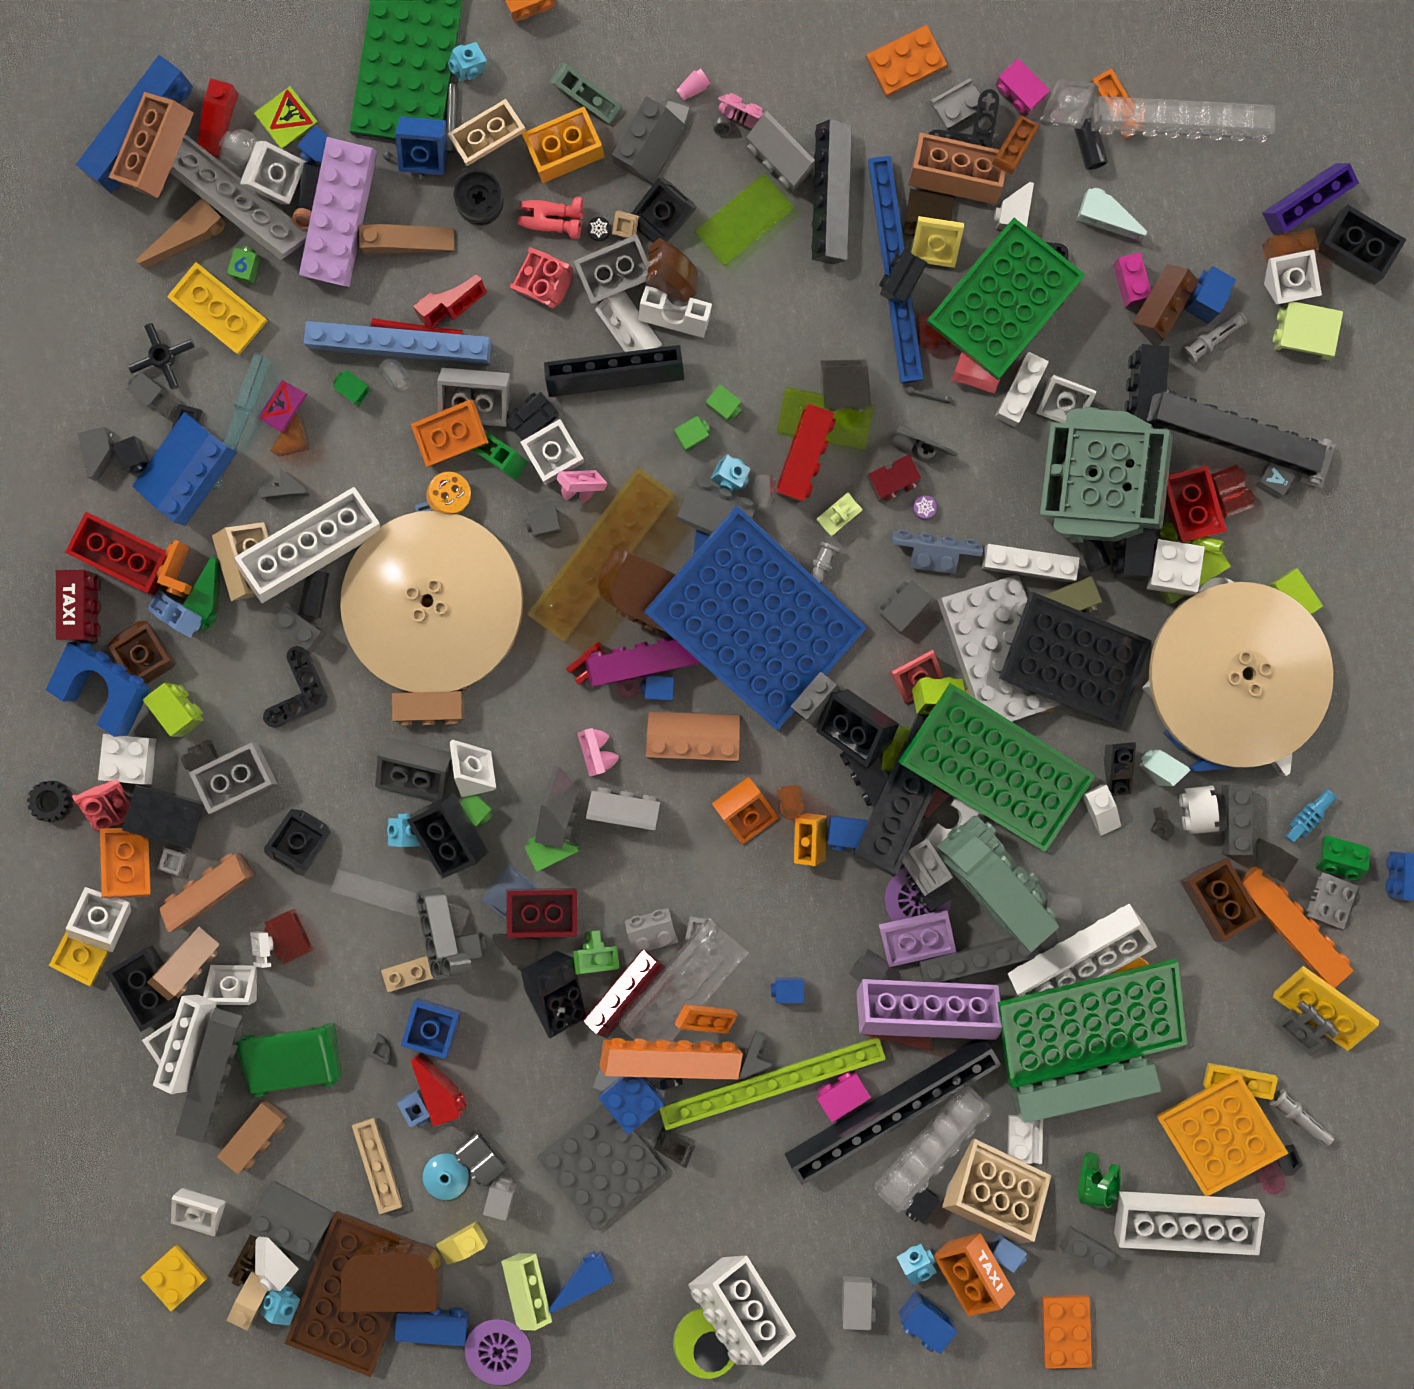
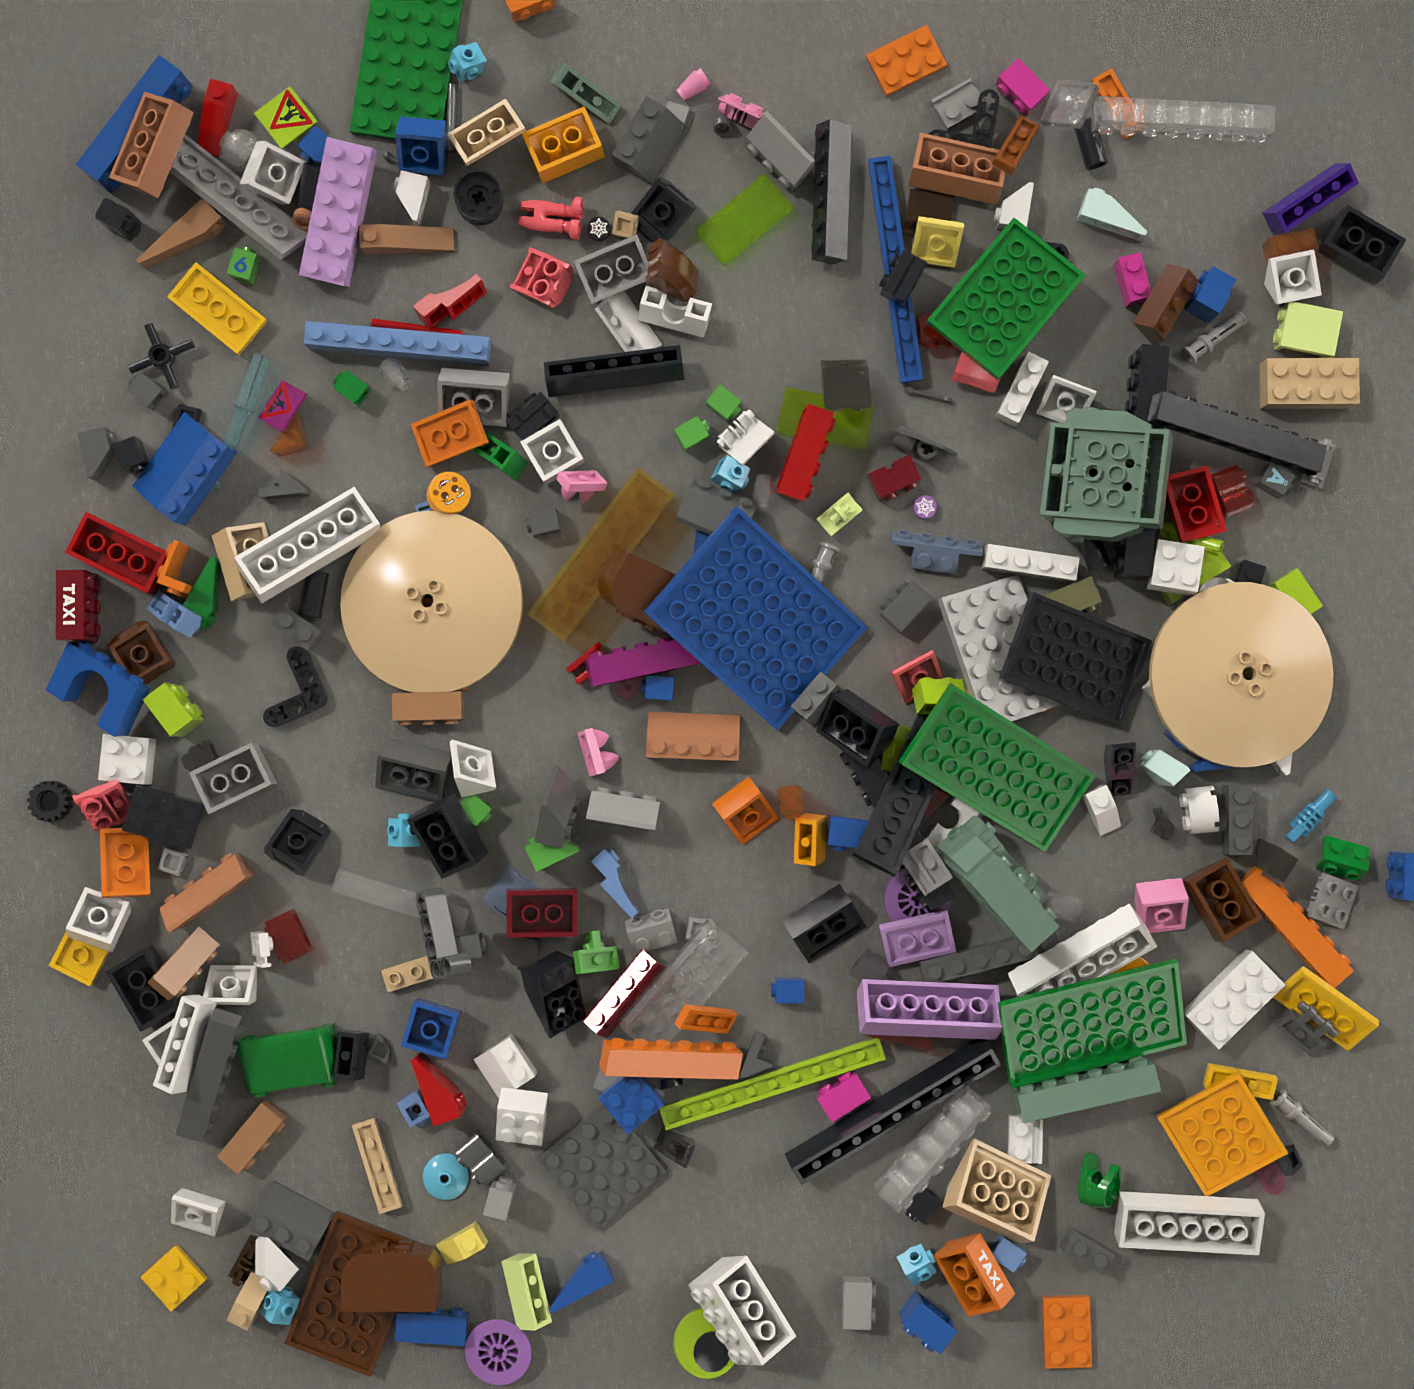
none -> black brick [95,198,141,241]
none -> black brick [333,1030,369,1081]
none -> white slope [394,170,431,226]
none -> white slope [473,1034,537,1098]
none -> white brick [496,1088,548,1146]
none -> medium blue slope [591,848,639,918]
none -> white hinge [716,409,775,465]
none -> black slope [782,884,867,963]
none -> bright pink slope [1134,878,1189,933]
none -> white brick [1183,949,1285,1049]
none -> black plate [1236,560,1266,584]
none -> tan brick [1260,358,1360,409]

